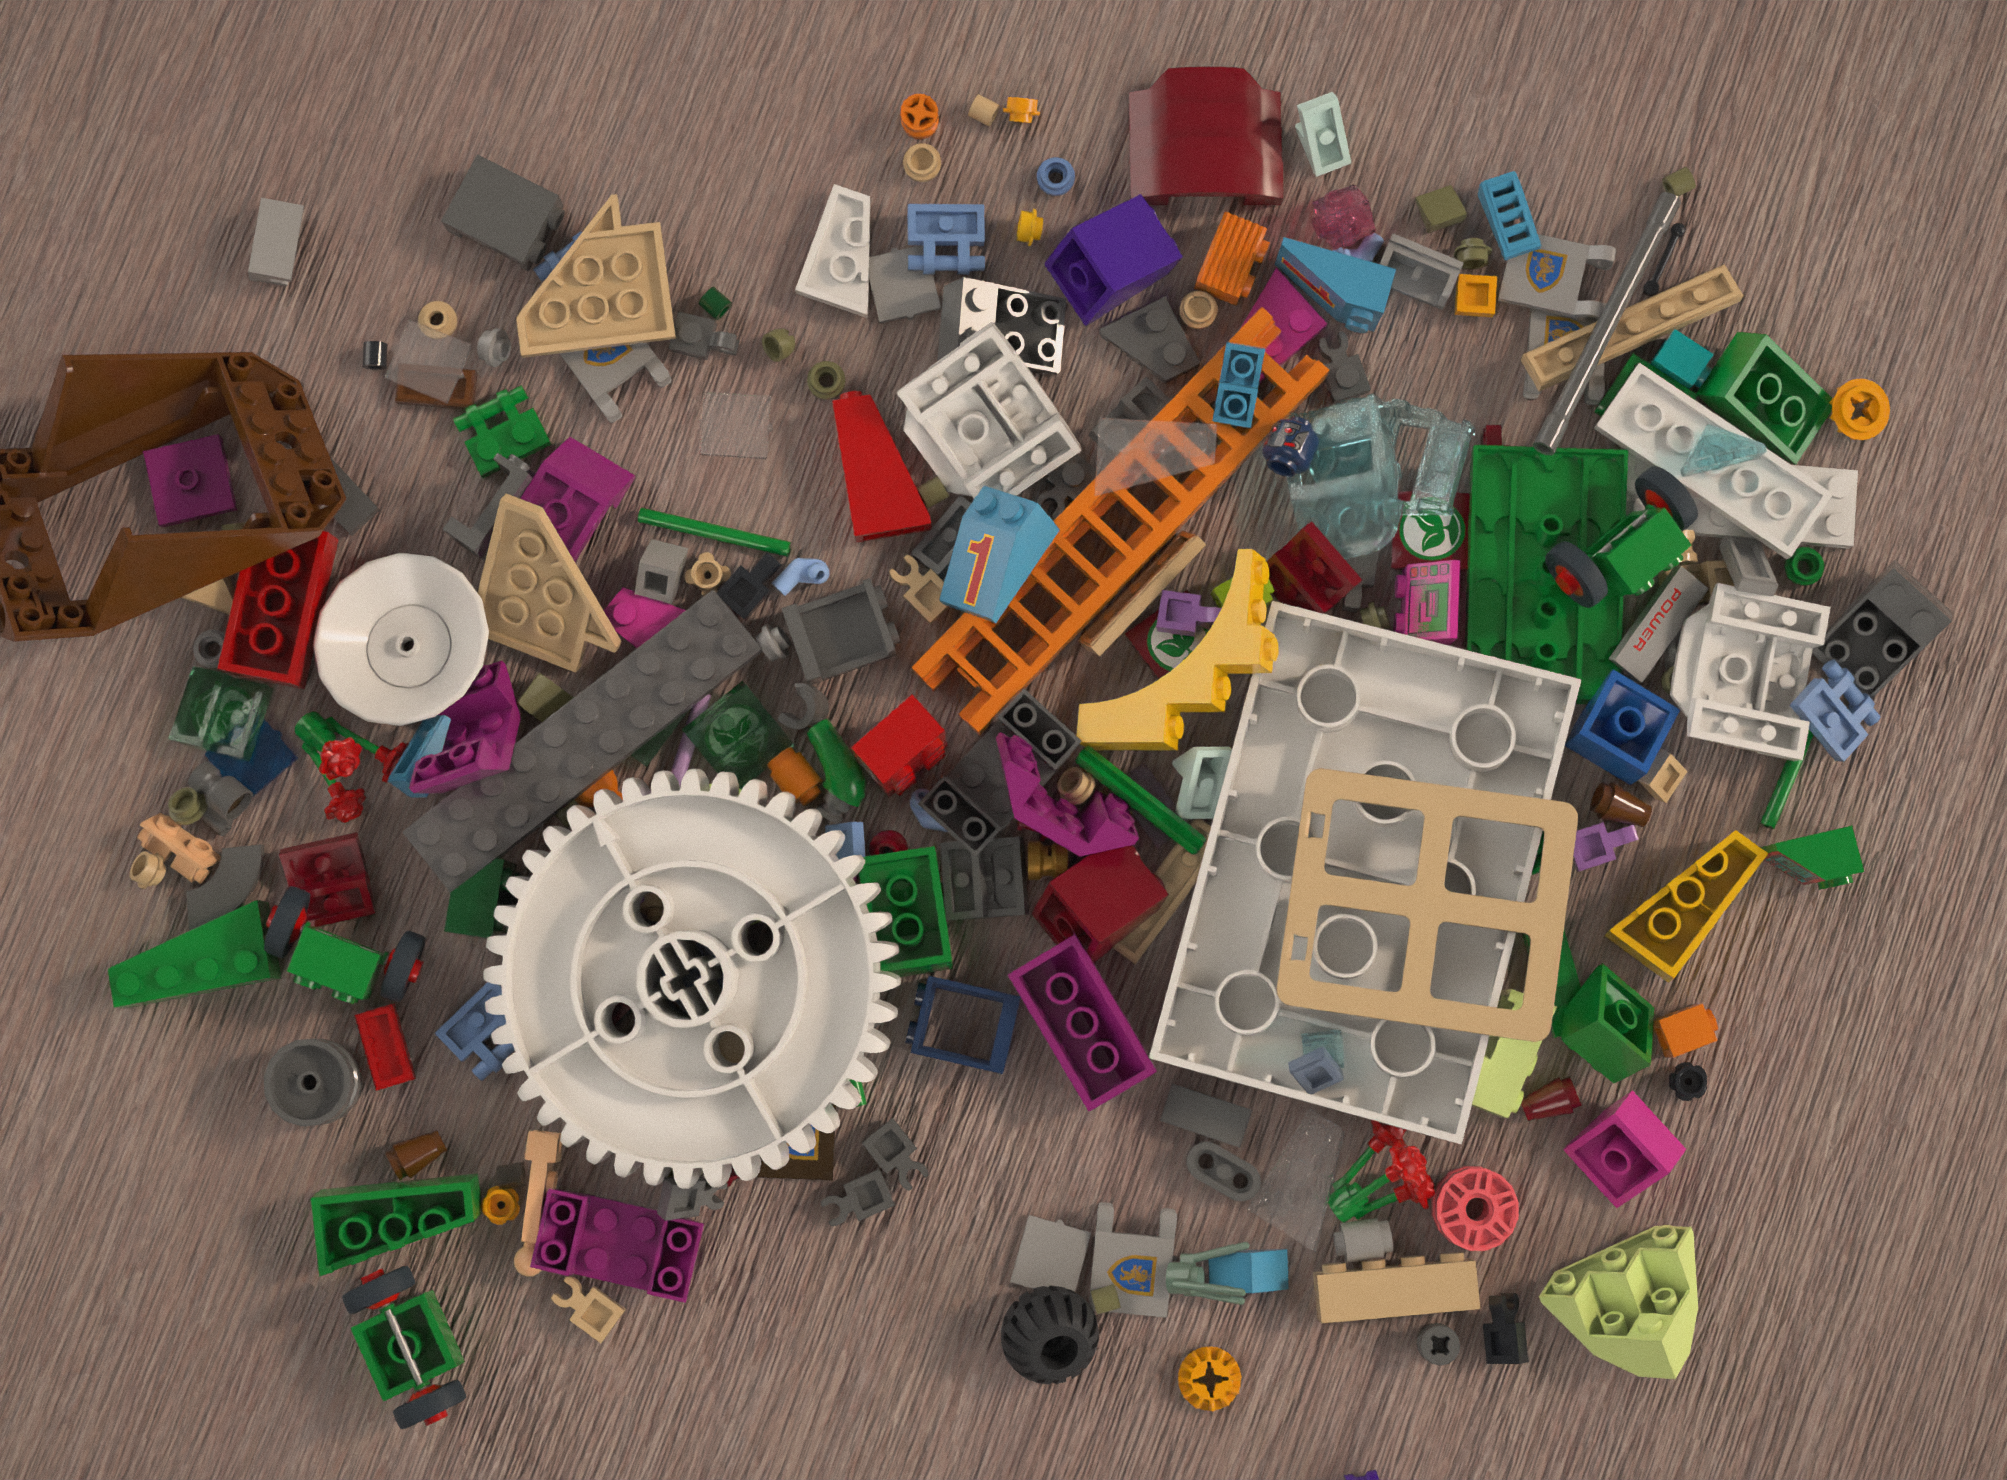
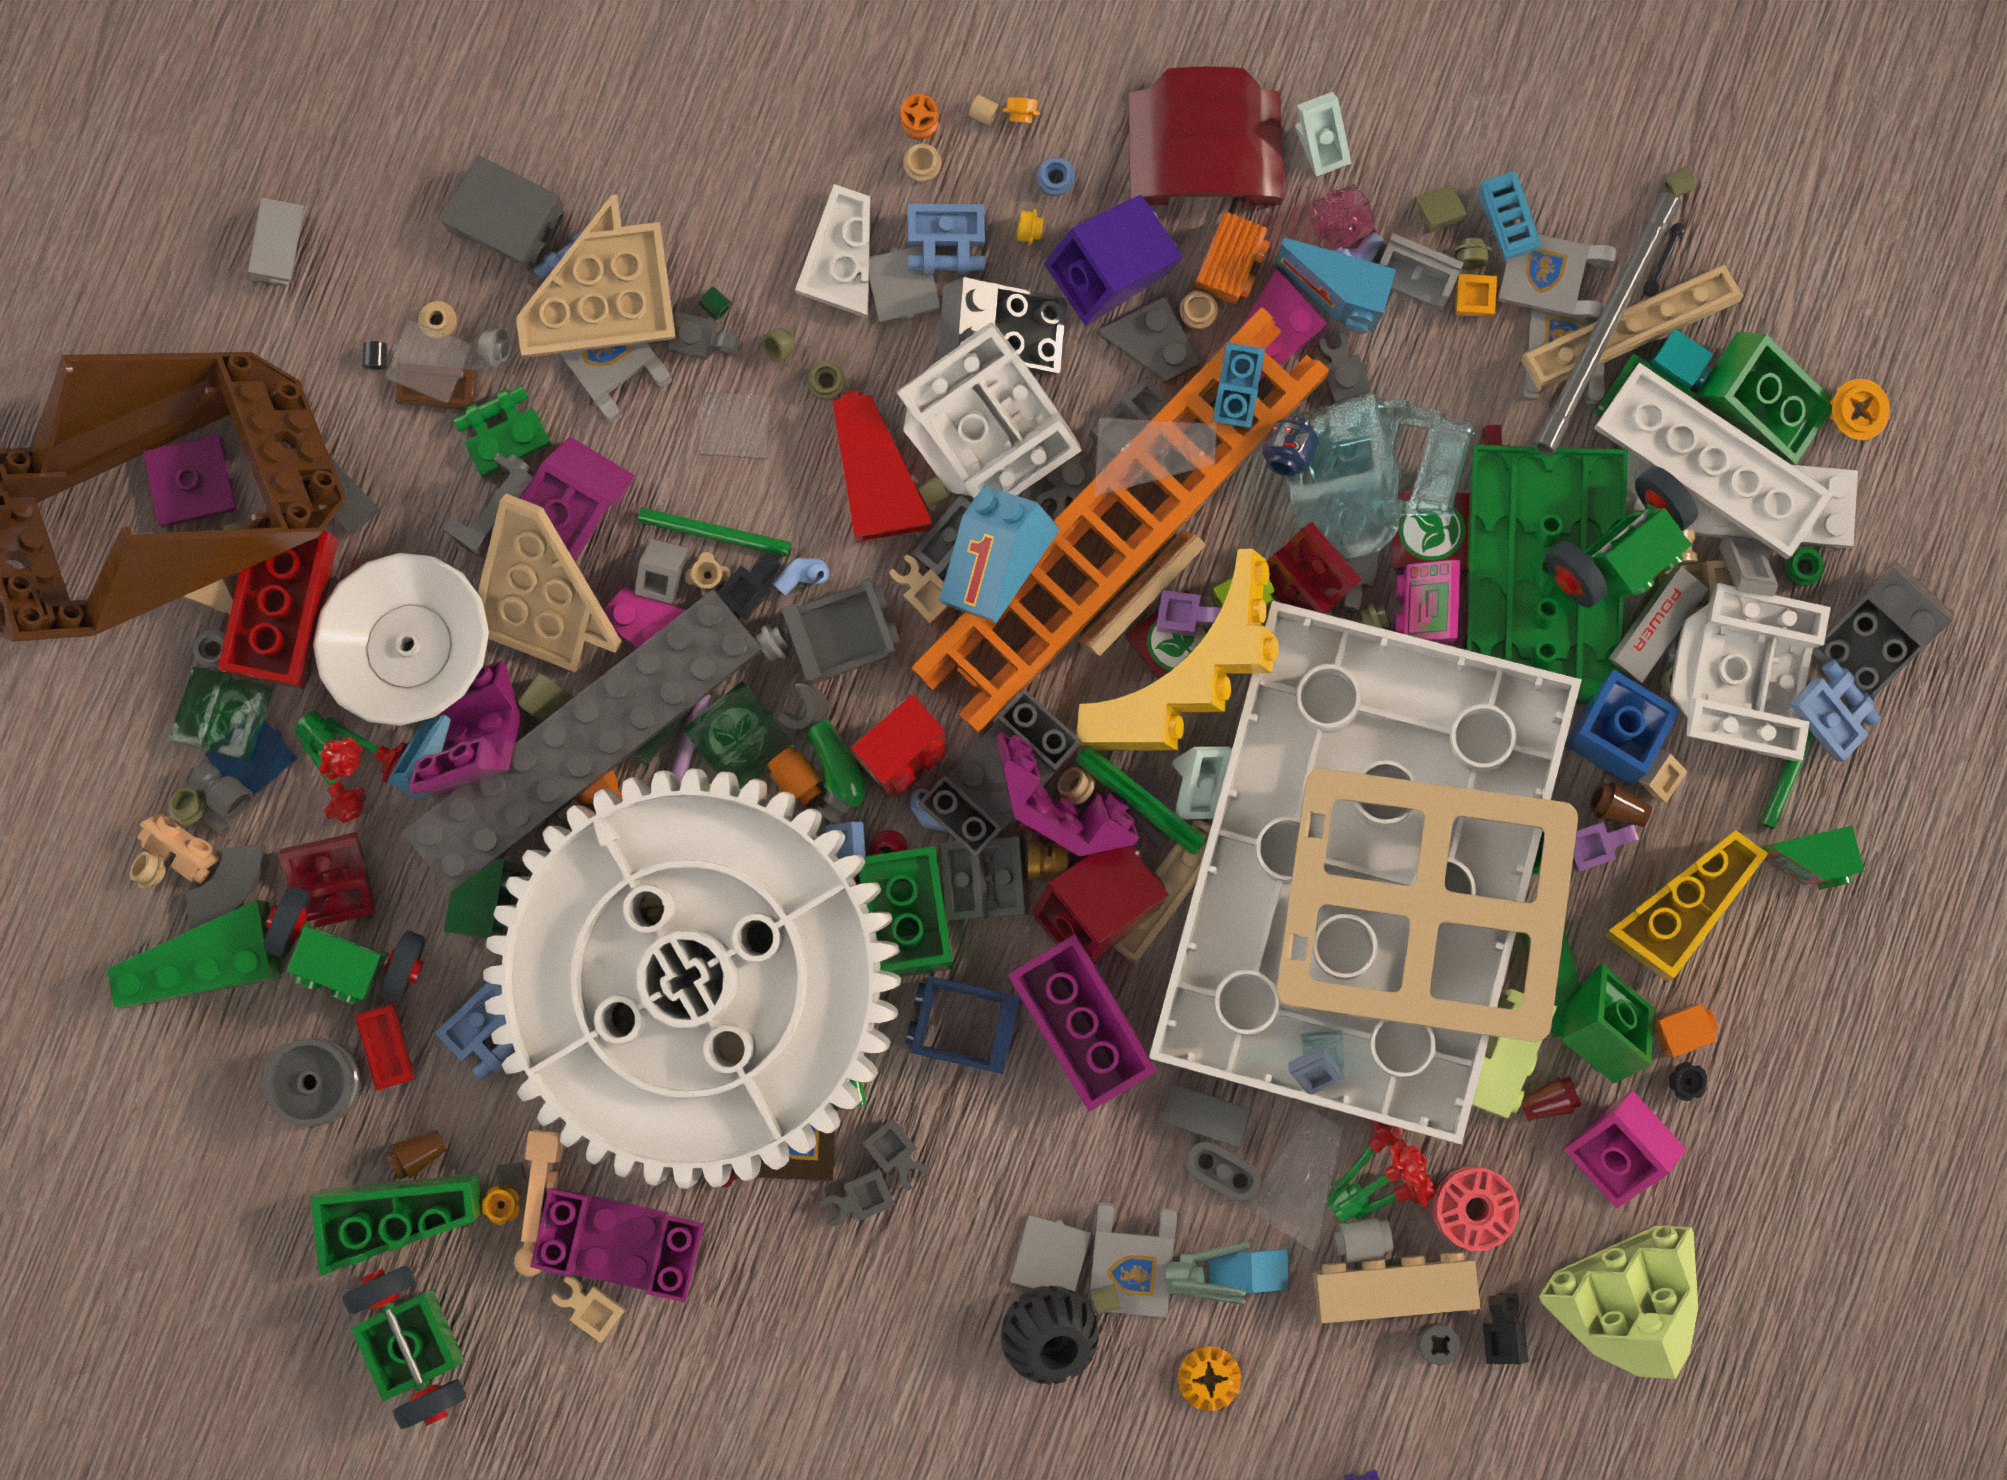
dark grey plate [657,1176,728,1221] -> none
clear light blue slope [1680,424,1767,477] -> none

